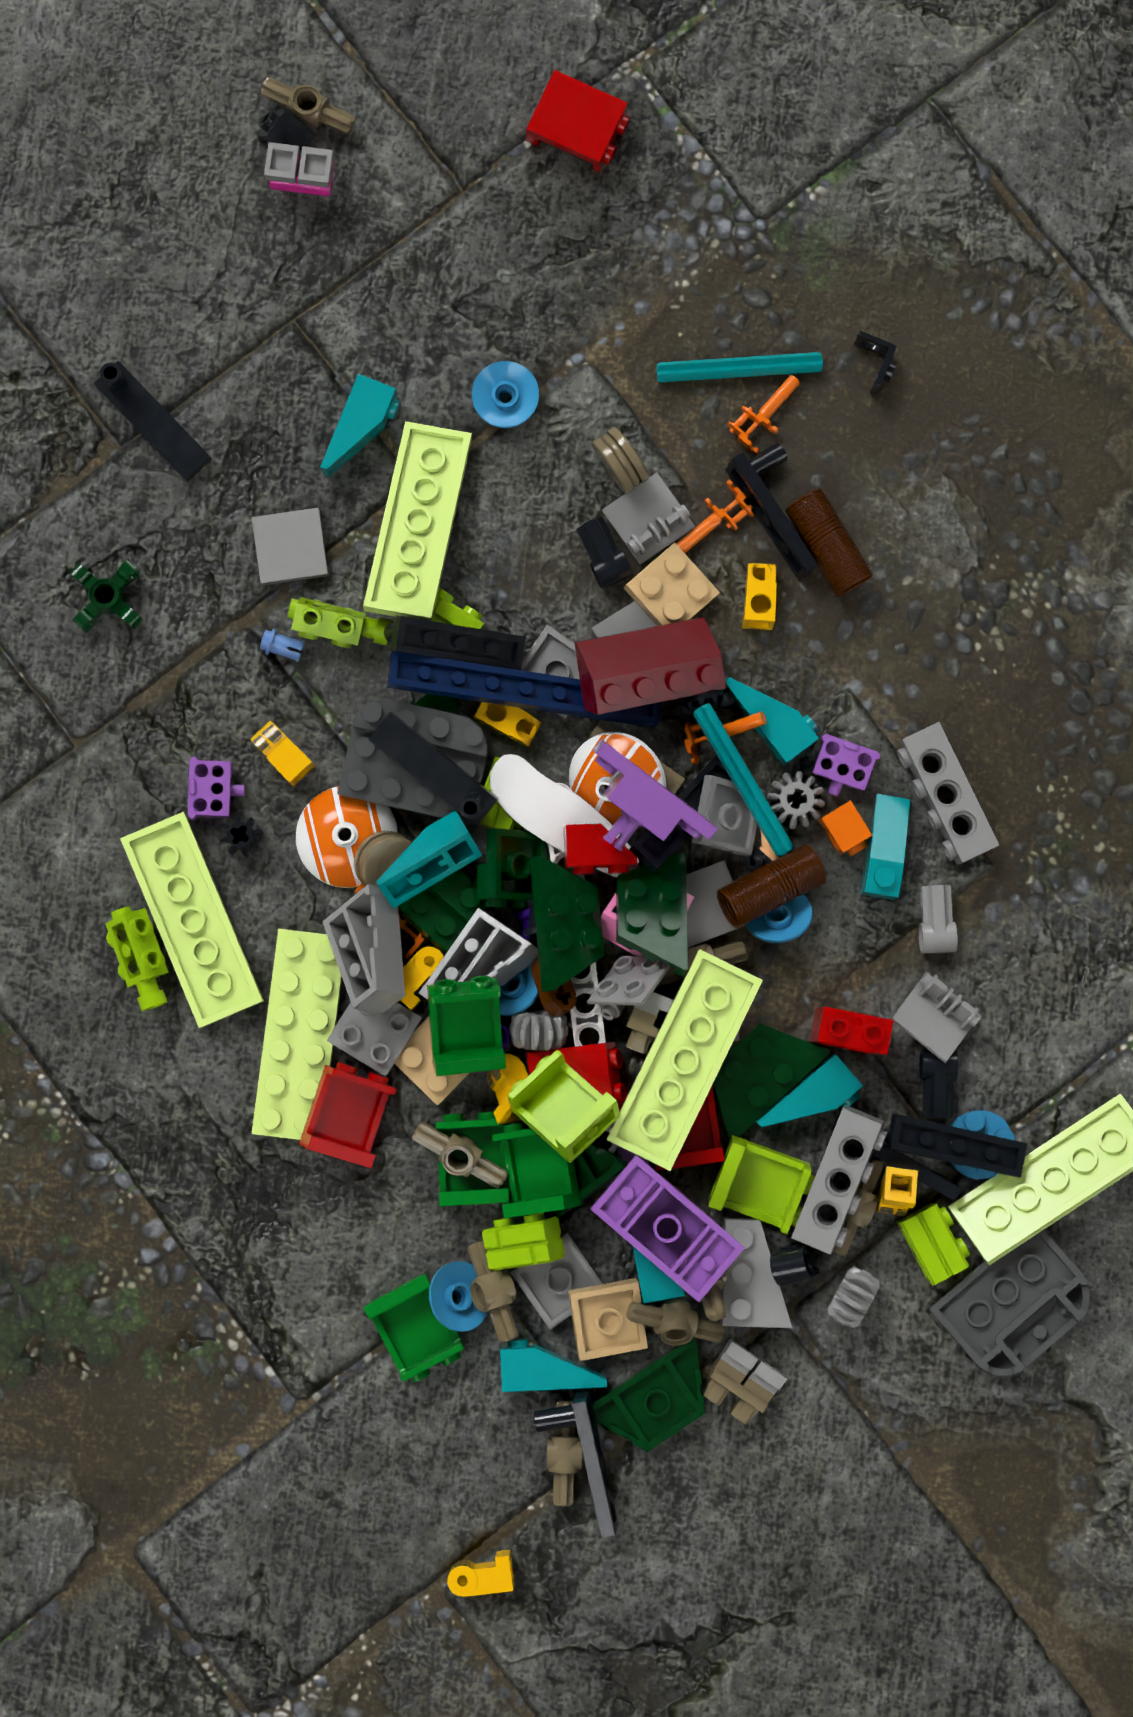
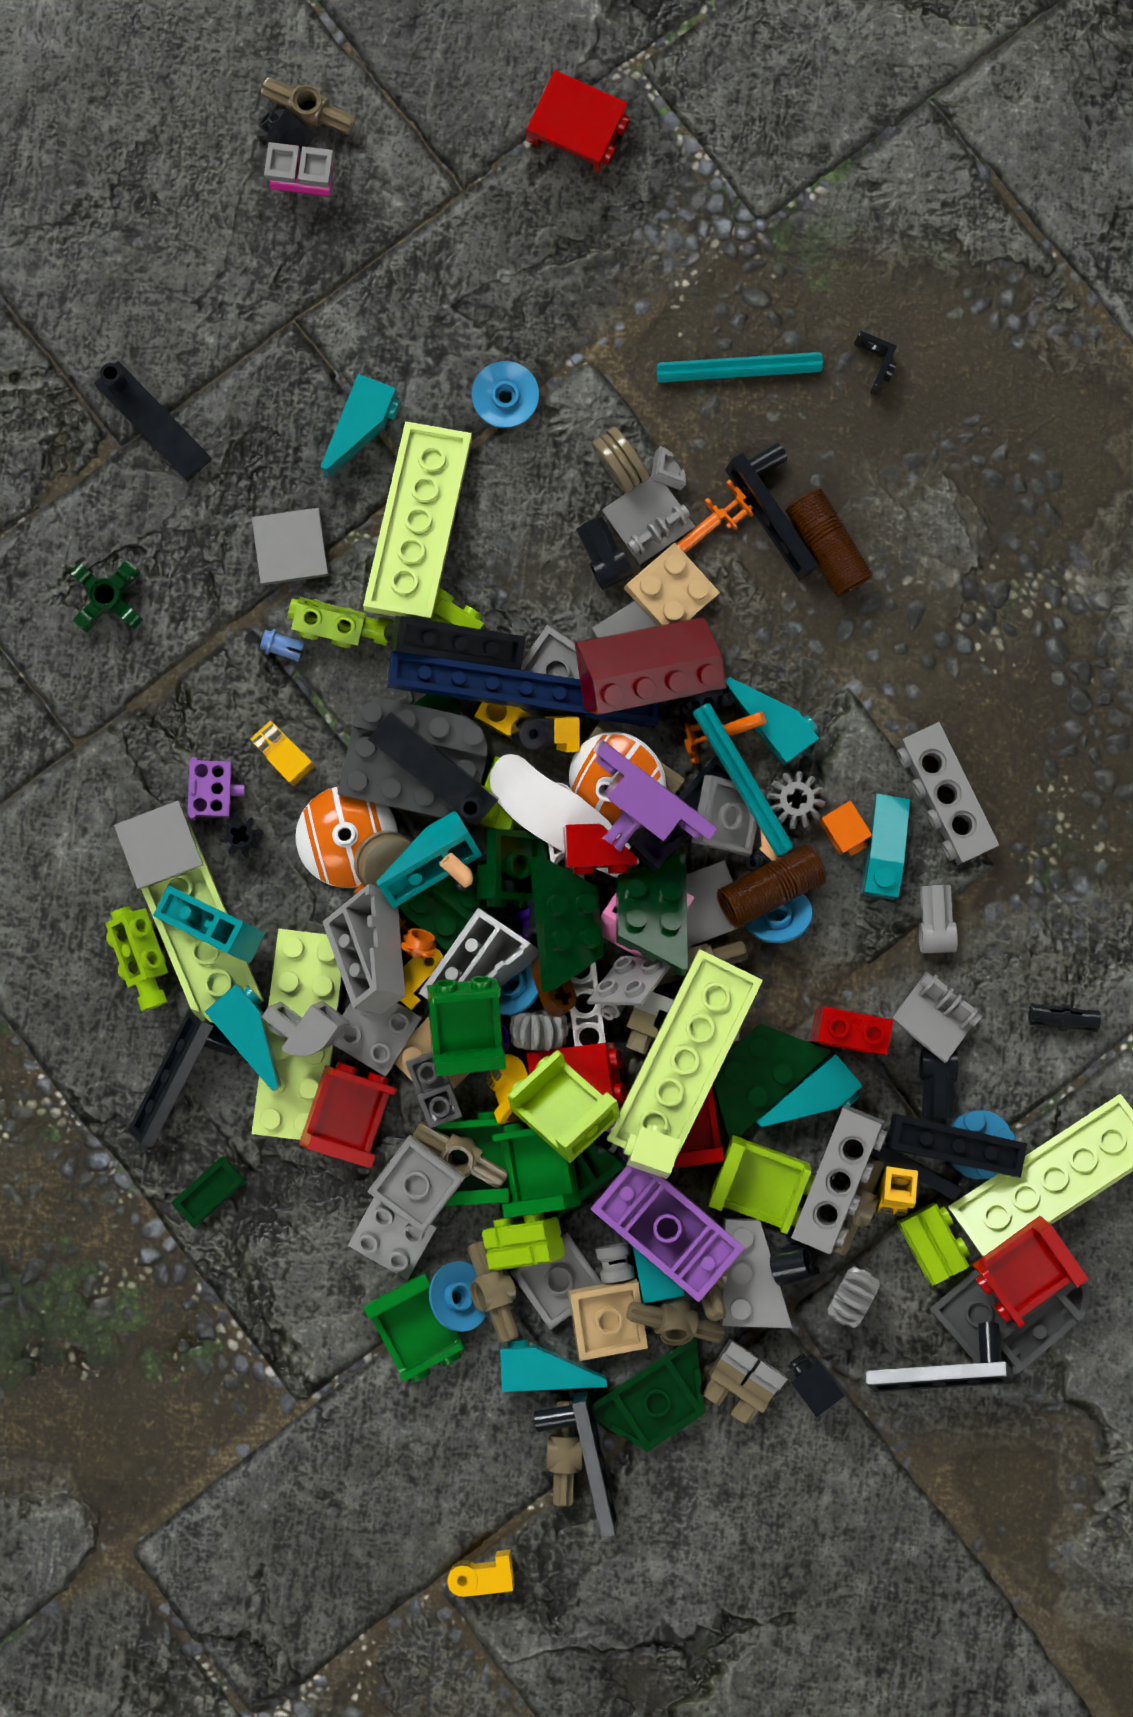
orange piece [727,375,800,455] -> none
yellow leg [742,563,777,630] -> none
medium lavender piece [811,734,880,797] -> none
none -> light grey tile [114,800,204,890]
none -> black piece [128,1008,237,1148]
none -> teal slope [153,885,265,964]
none -> dark green tile [171,1155,247,1228]
none -> teal slope [204,984,281,1091]
none -> light grey brick [262,1001,350,1056]
none -> light grey hinge [348,1197,438,1280]
none -> light grey tile [368,1135,466,1234]
none -> orange plate [401,928,437,958]
none -> flat silver slope [405,1051,462,1129]
none -> light nougat arm [440,853,478,892]
none -> leg [510,715,580,752]
none -> light grey wheel [596,1242,635,1284]
none -> yellowish green brick [623,1124,682,1179]
none -> light grey tile [651,446,686,490]
none -> black brick [785,1354,845,1417]
none -> piece [866,1322,1013,1392]
none -> red panel [972,1215,1089,1328]
none -> black pin [1028,1003,1101,1032]

